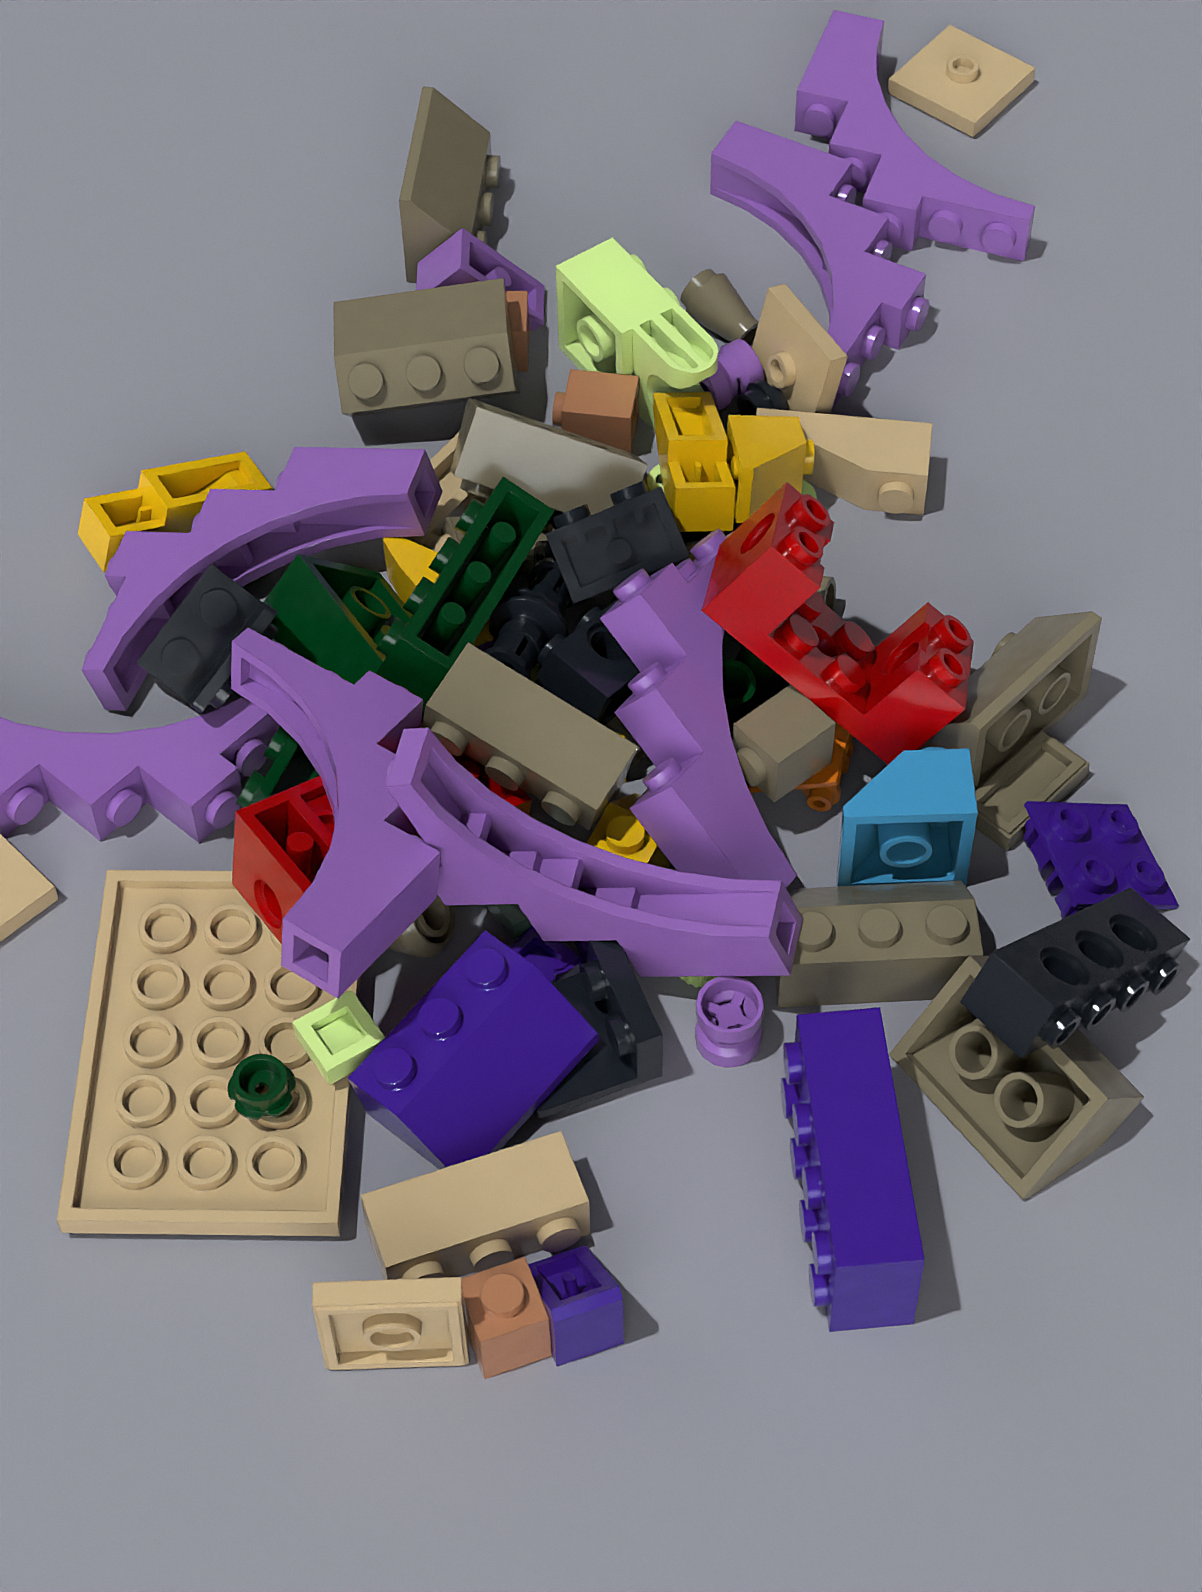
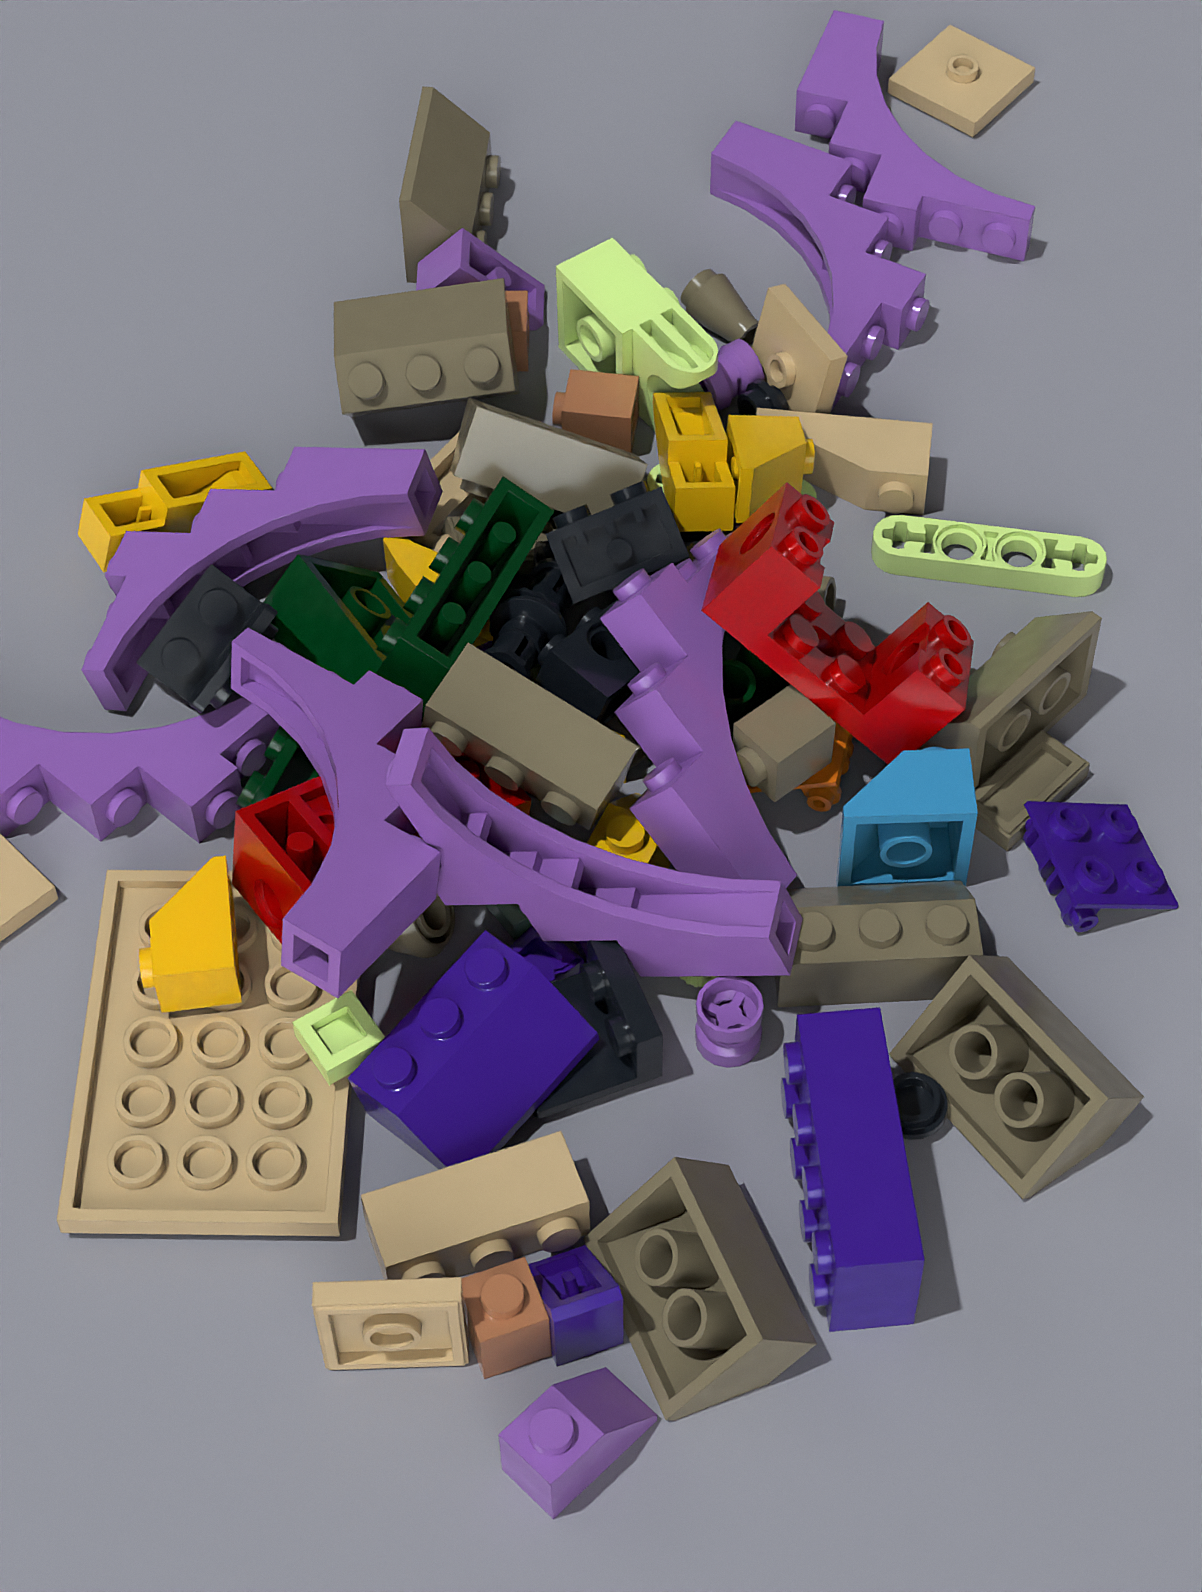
dark green plate [227,1054,296,1120] -> none
black brick [960,887,1190,1058] -> none
none -> yellow slope [139,855,242,1013]
none -> medium lavender slope [498,1367,657,1519]
none -> dark tan slope [583,1157,817,1421]
none -> yellowish green beam [871,515,1107,597]
none -> black plate [893,1072,948,1140]

